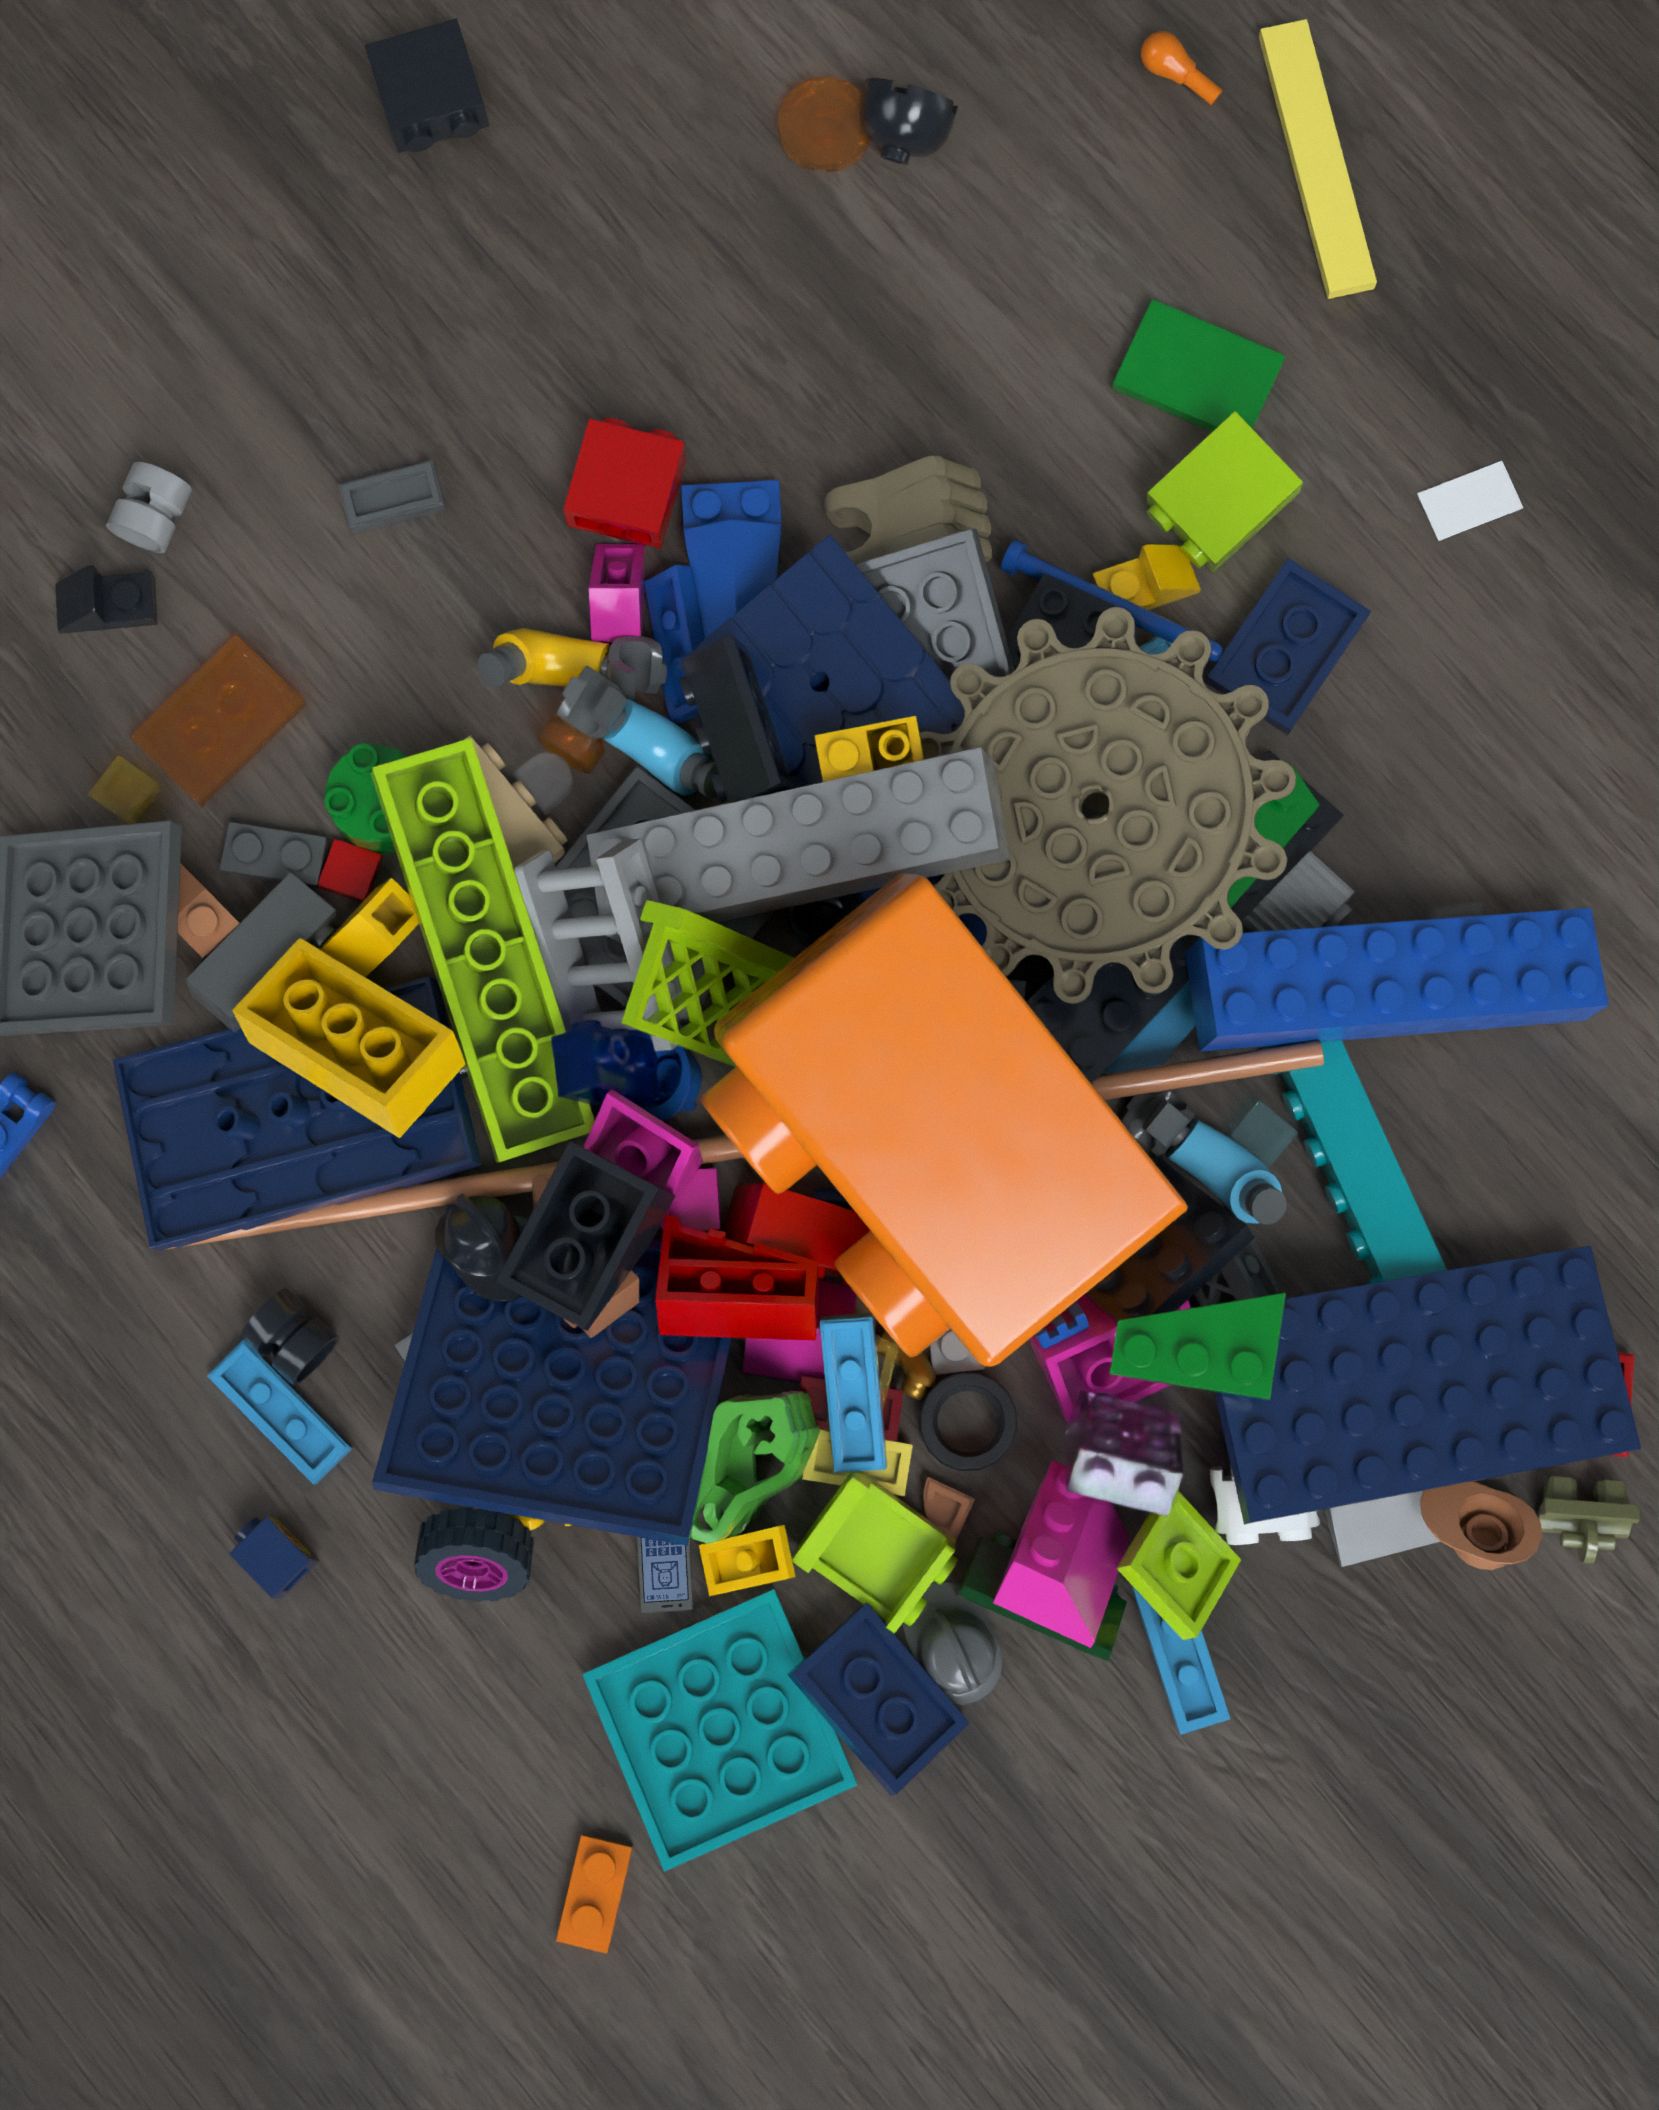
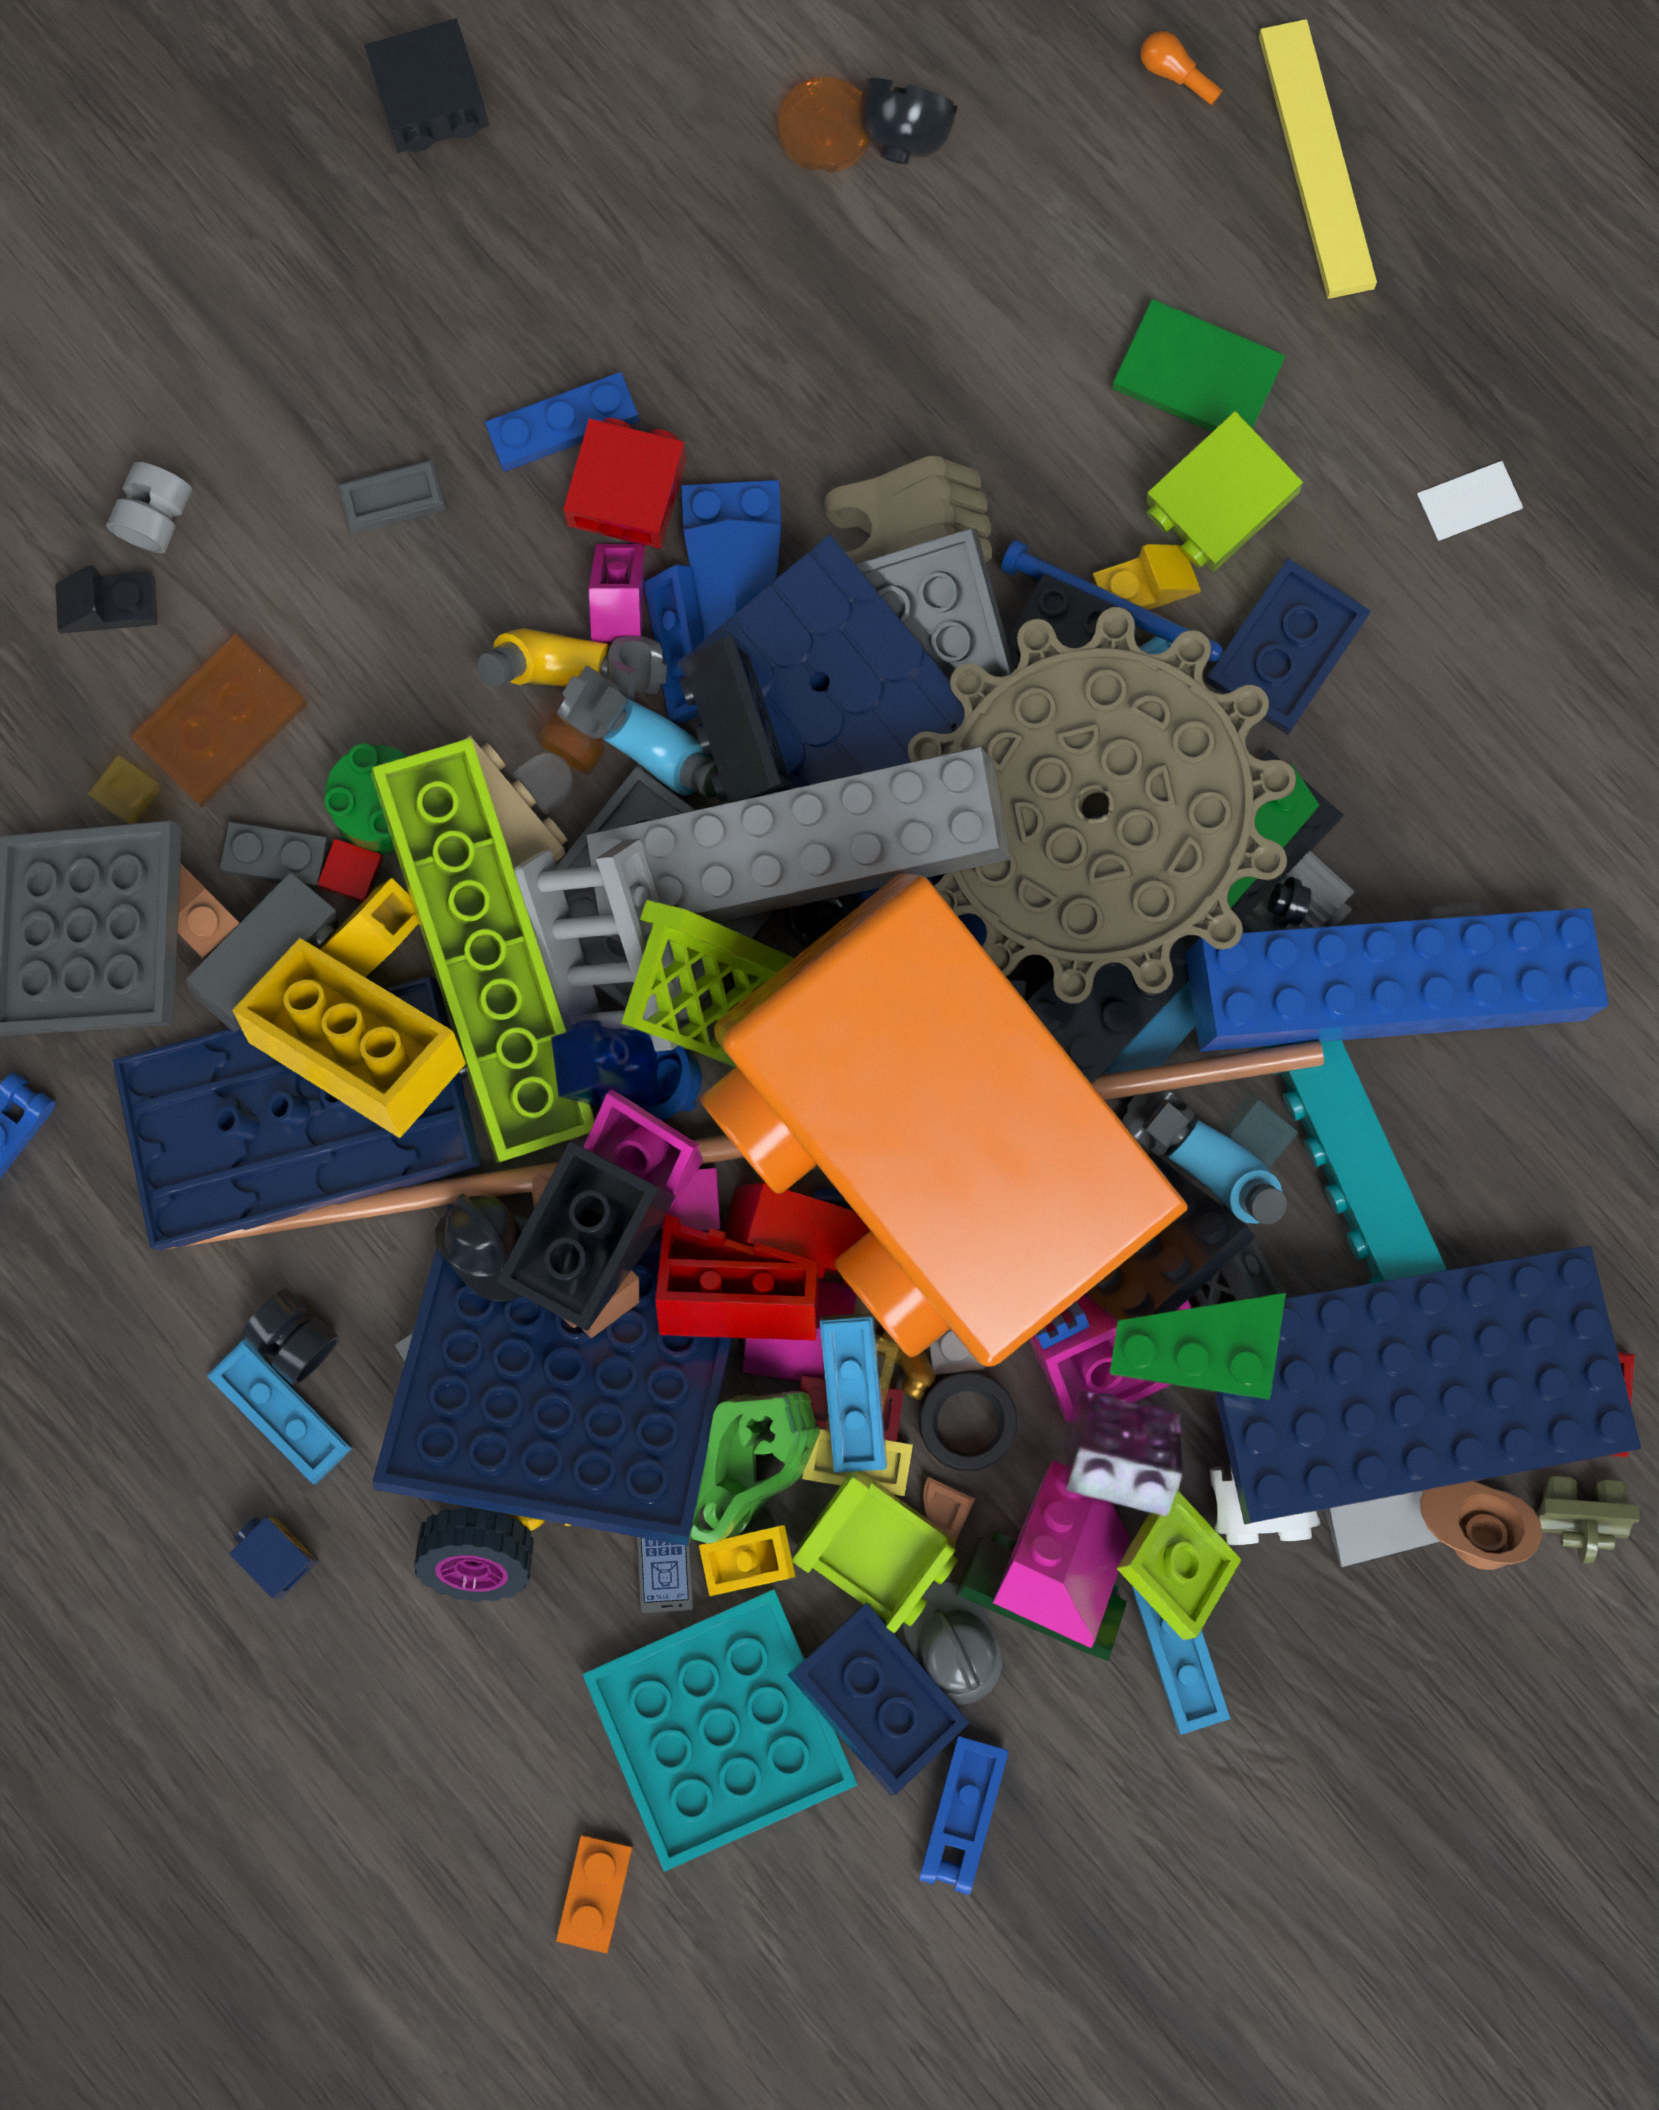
yellow slope [814,716,924,782] -> none
none -> blue plate [485,372,639,472]
none -> blue plate [918,1735,1009,1895]
none -> black plate [1268,876,1311,927]

